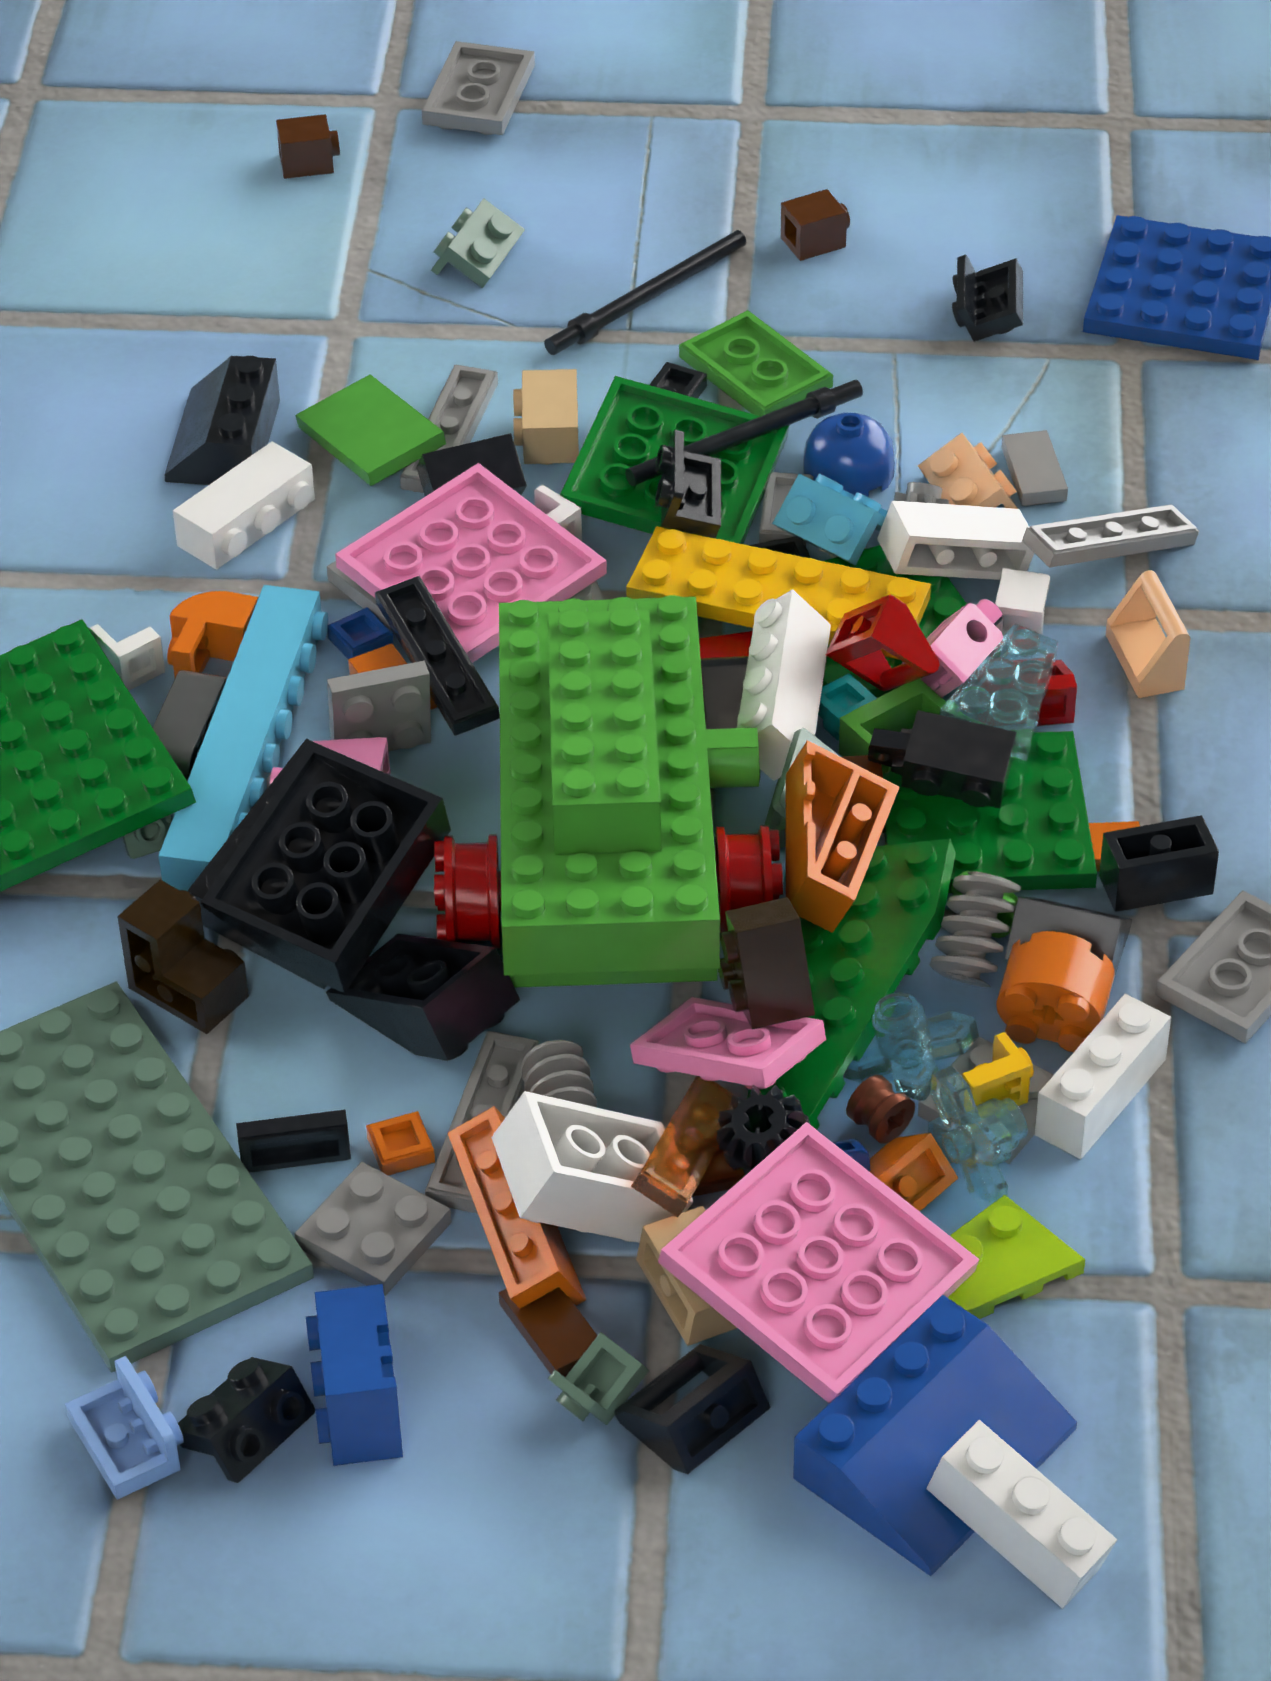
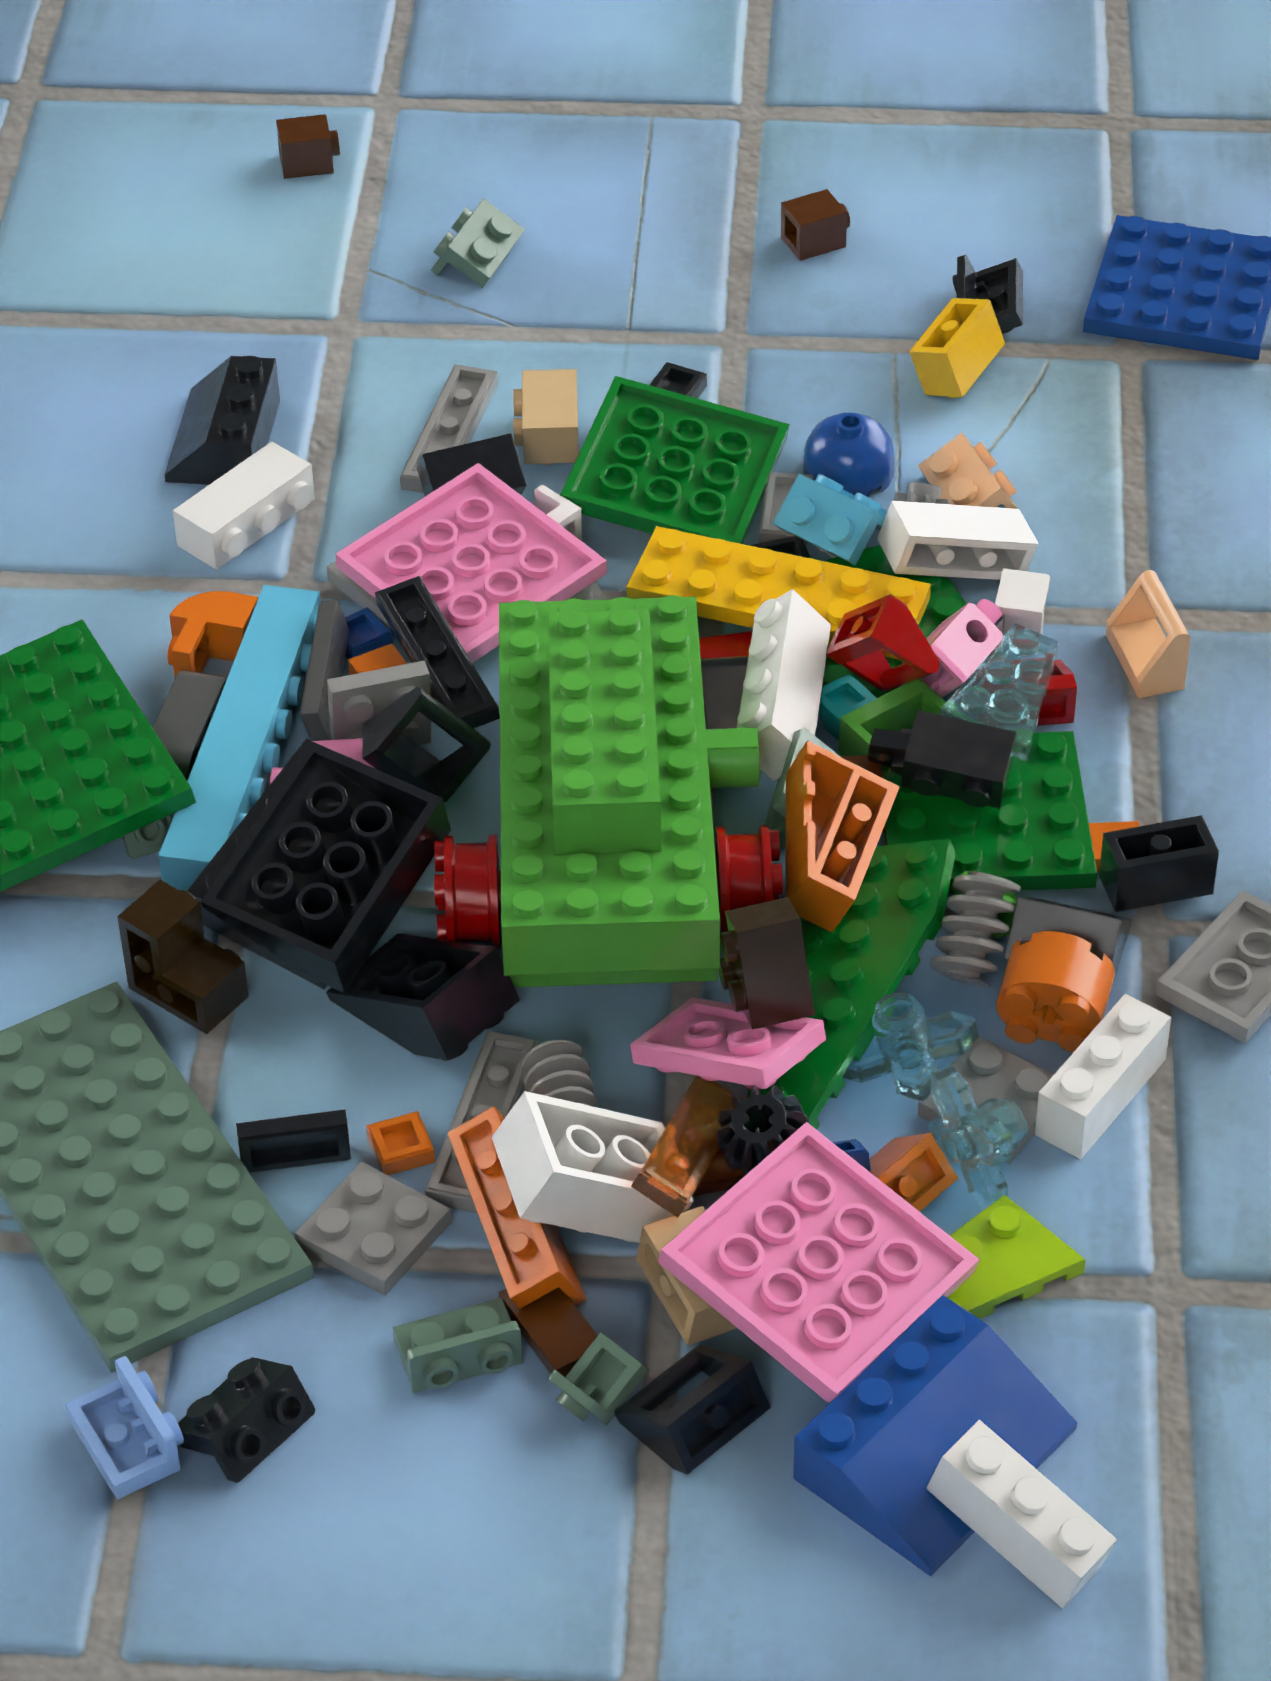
white panel [88,624,165,690] -> none
bright green tile [295,374,446,486] -> none
blue wedge [306,1284,403,1466] -> none
light grey plate [422,41,535,135] -> none
black bar [544,230,746,355] -> none
black bar [625,380,863,486] -> none
black bracket [655,430,721,538] -> none
bright green tile [679,310,833,416] -> none
copper wheel [846,1075,915,1144] -> none
yellow bracket [960,1032,1034,1125] -> none
light grey tile [1001,430,1068,506] -> none
light grey tile [1022,505,1199,568] -> none
none -> dark grey tile [300,600,350,741]
none -> black tile [362,687,491,803]
none -> sand green bracket [393,1298,523,1393]
none -> yellow brick [909,298,1005,398]

